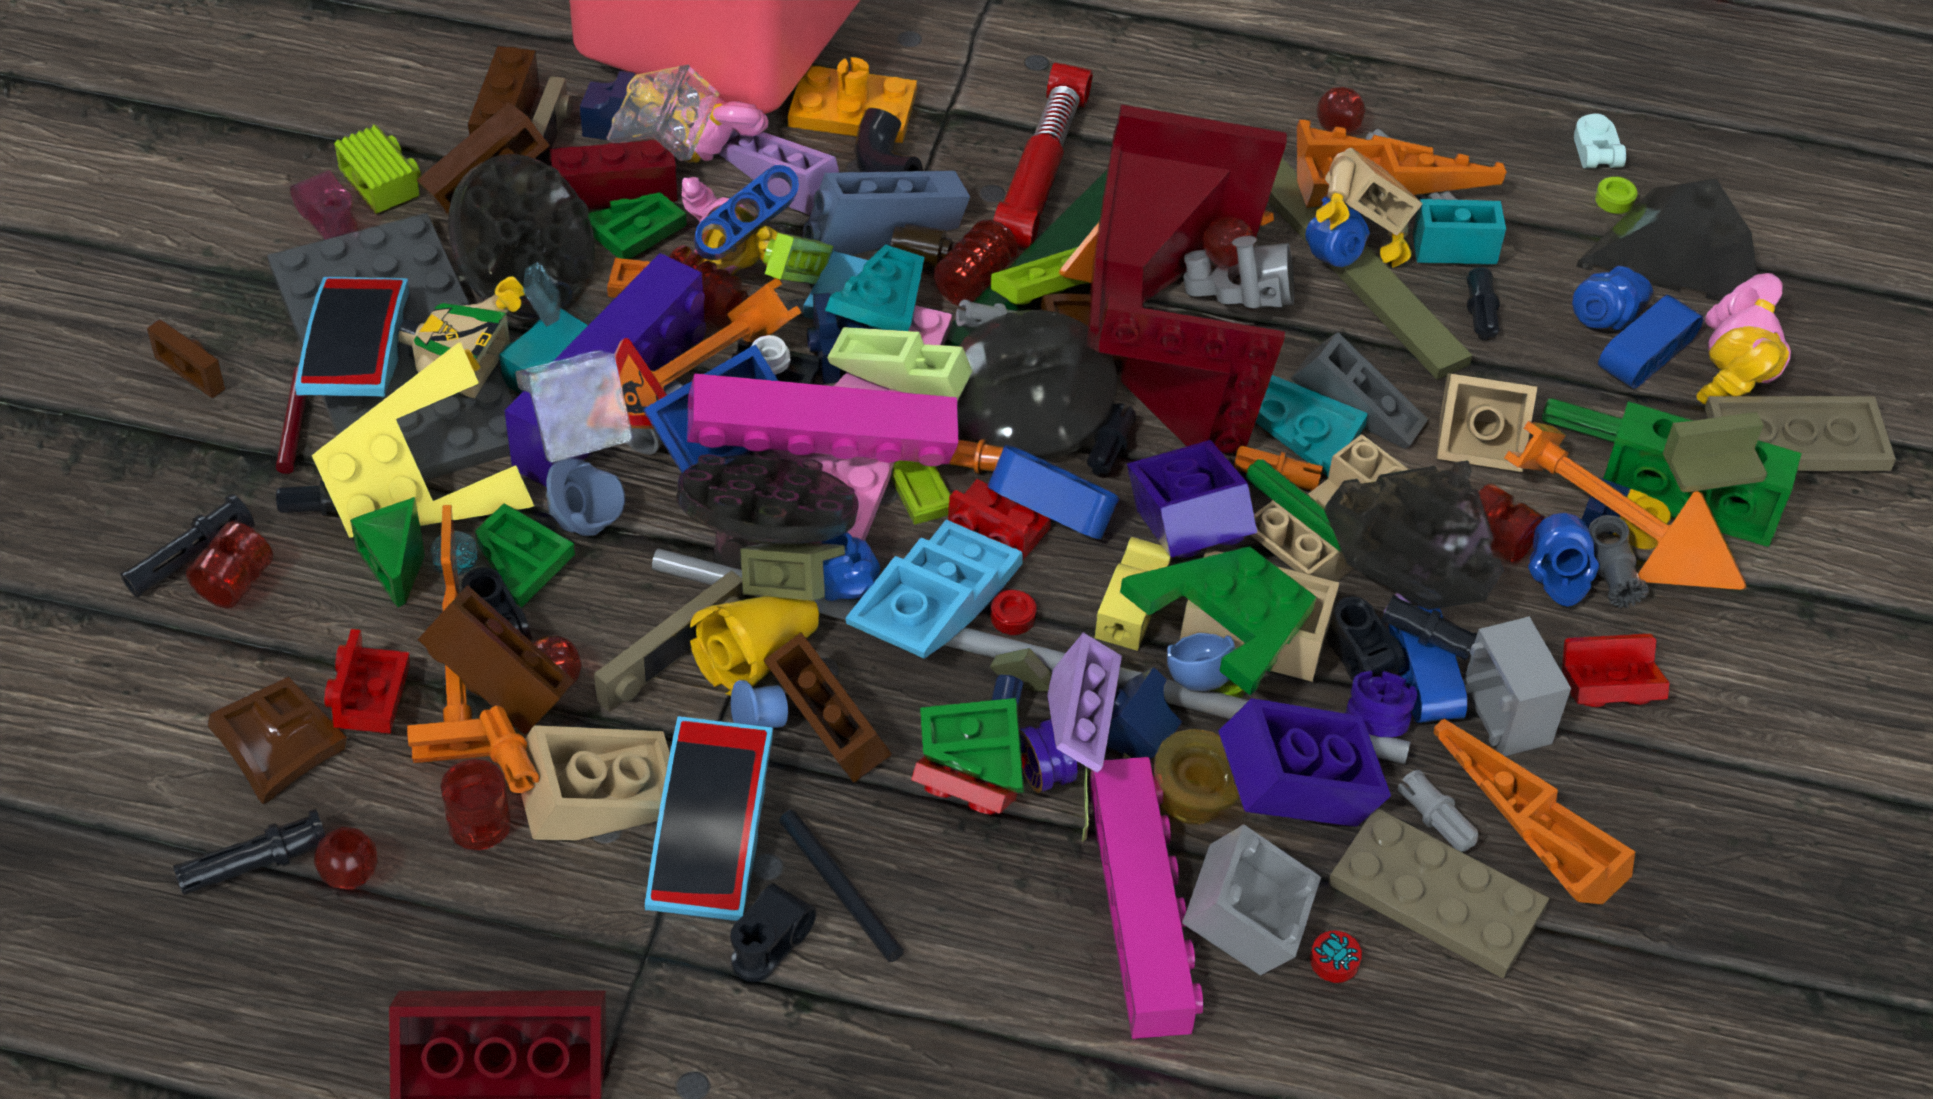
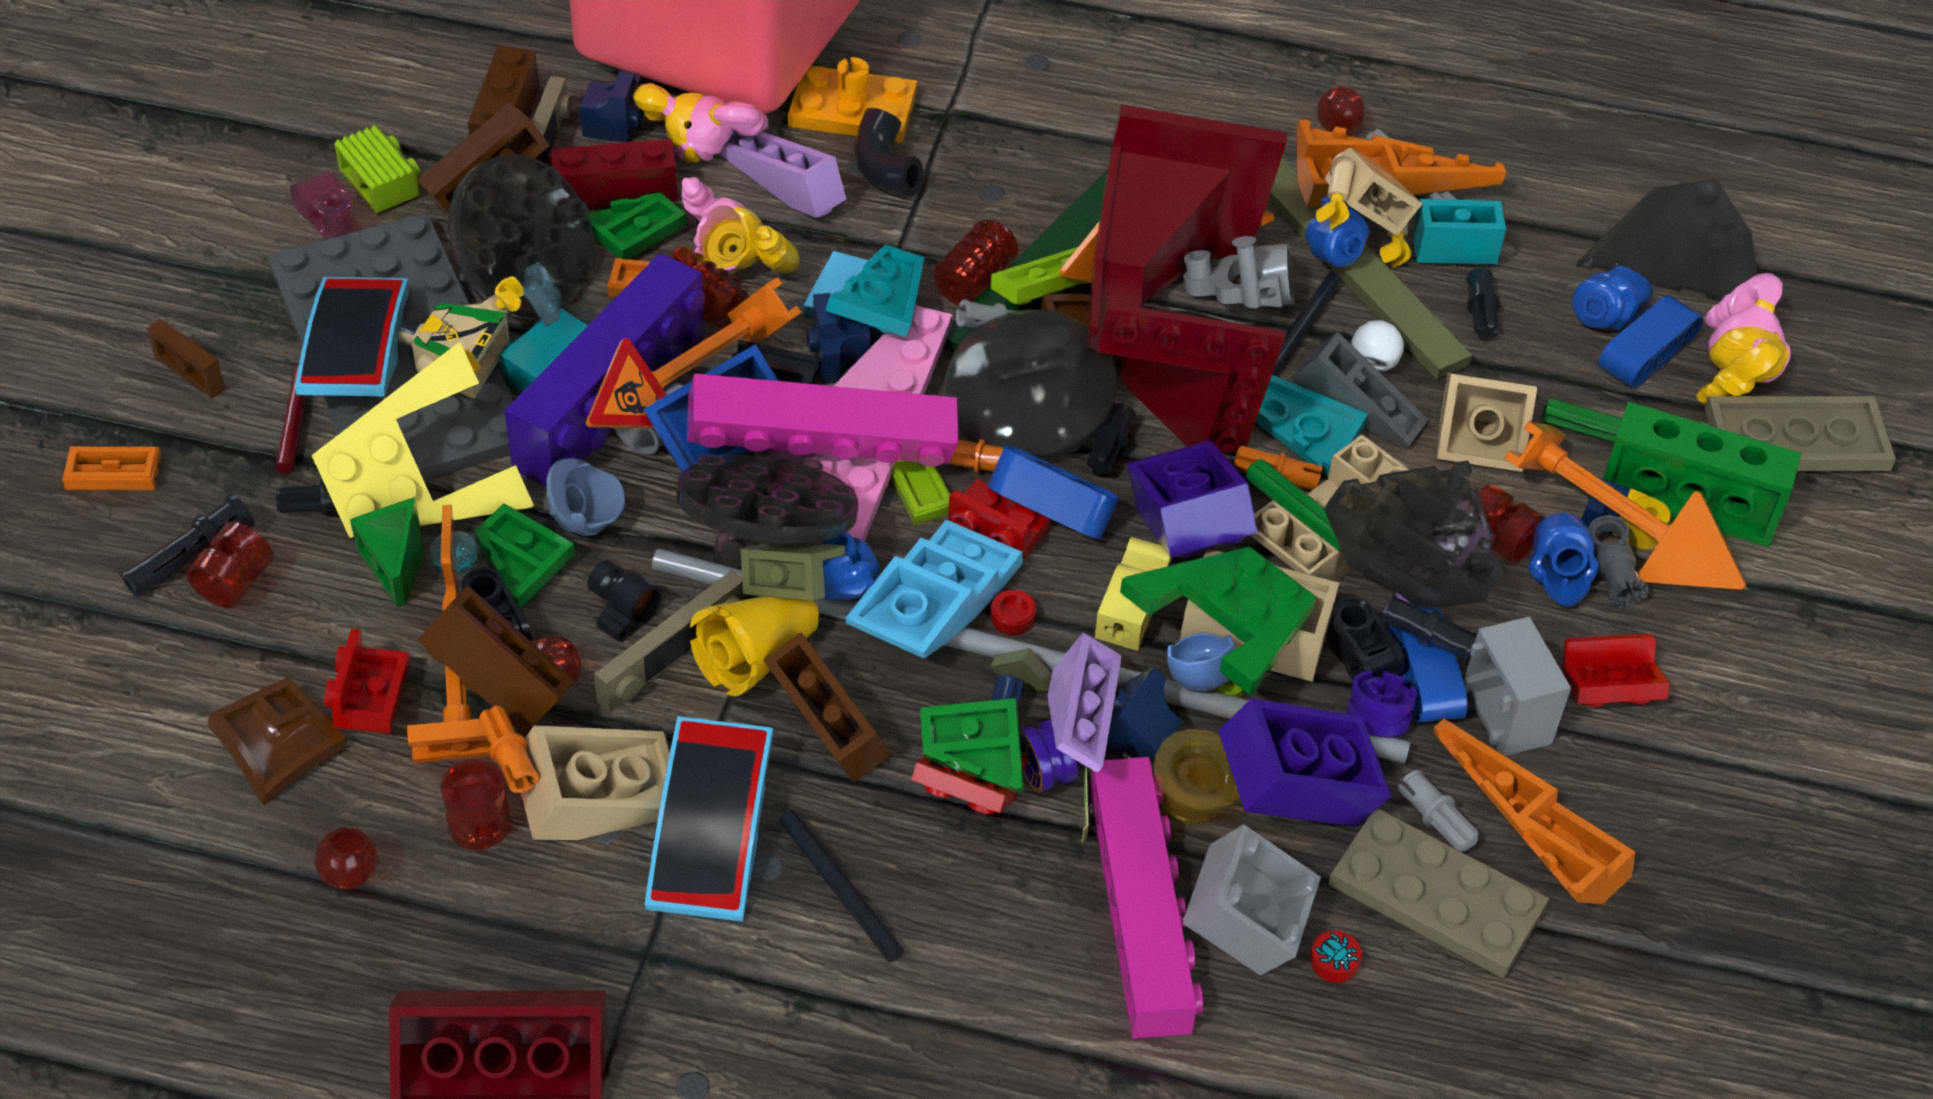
black pin [173,808,331,896] -> none
clear bracket [515,350,633,463] -> none
clear bracket [607,65,720,161] -> none
blue beam [694,165,799,261] -> none
black piece [730,883,817,982] -> none
medium blue piece [731,680,788,728] -> none
white plate [751,335,791,375] -> none
lime plate [763,233,833,284] -> none
sand blue slope [803,171,970,255] -> none
yellowish green slope [827,327,972,401] -> none
dark brown brick [891,224,953,270] -> none
red piece [991,62,1093,249] -> none
clear red piece [1202,215,1254,268] -> none
light aqua plate [1574,114,1626,168] -> none
lime tile [1595,177,1638,214] -> none
olive panel [1663,412,1767,492] -> none
none -> orange tile [62,446,162,490]
none -> black piece [588,560,662,642]
none -> black bar [1272,272,1341,376]
none -> white piece [1351,320,1404,372]

